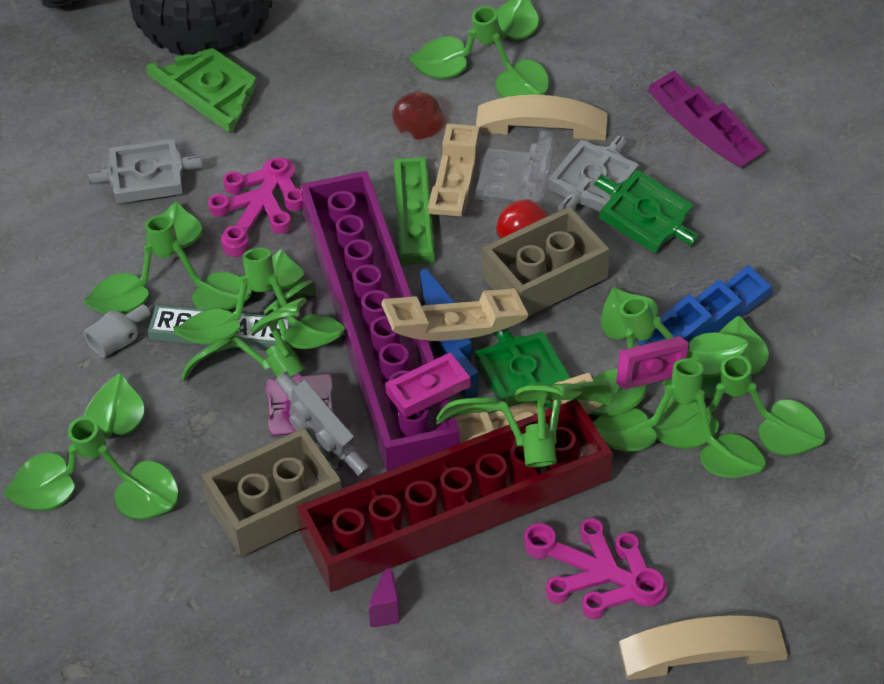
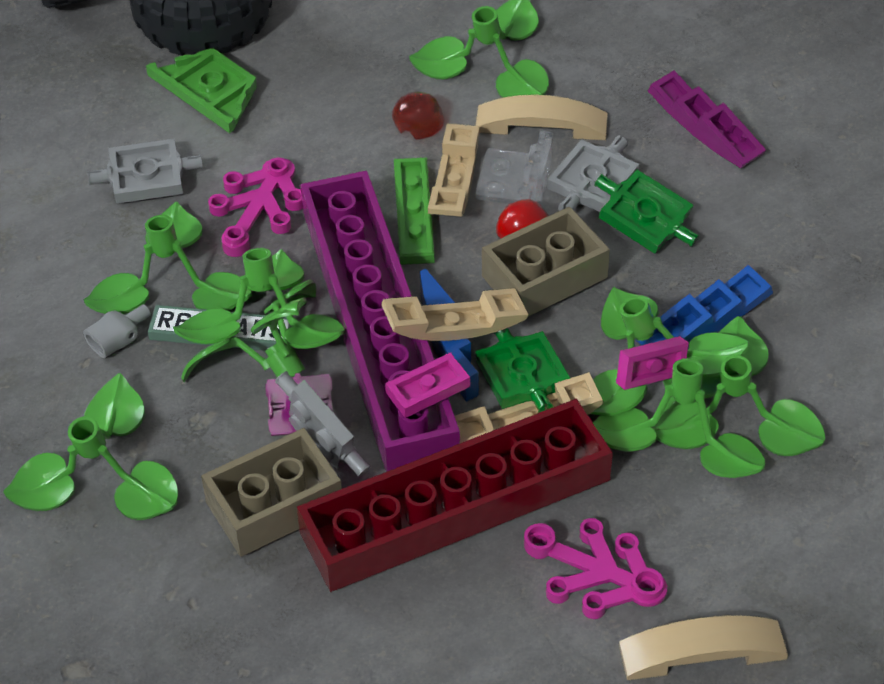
magenta slope [368,568,401,627] -> none
bright green plant [436,381,612,467] -> none

